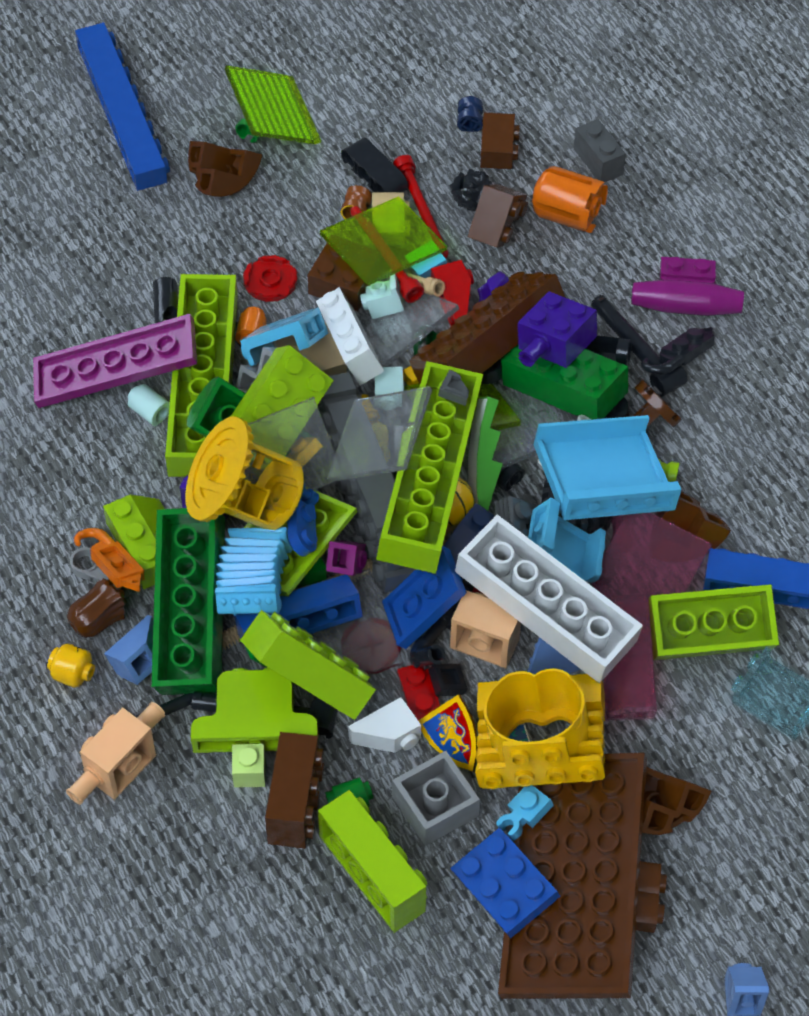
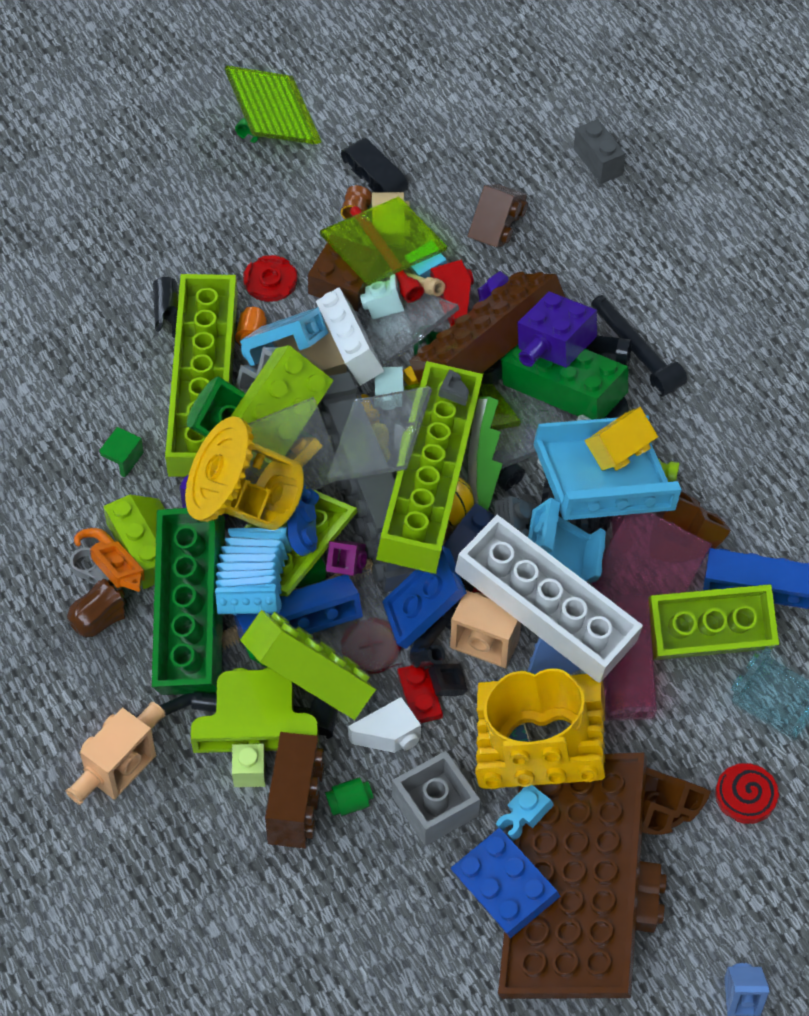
magenta plate [33,314,197,408] -> none
yellow head [47,643,95,688] -> none
blue brick [75,23,170,191] -> none
medium blue slope [104,615,154,685] -> none
light aqua brick [128,384,170,426] -> none
reddish brown brick [188,141,262,197] -> none
lime brick [318,790,428,933] -> none
red piece [393,155,449,258] -> none
shield [418,694,478,771] -> none
black piece [450,169,492,211] -> none
dark blue wheel [457,96,483,132] -> none
reddish brown brick [480,112,520,169] -> none
orange cylinder [532,166,608,233] -> none
magenta plate [631,256,744,316] -> none
reddish brown tile [633,380,682,428] -> none
black plate [641,327,714,375] -> none
none -> green panel [99,427,144,477]
none -> yellow brick [584,407,658,471]
none -> red tile [715,763,779,824]

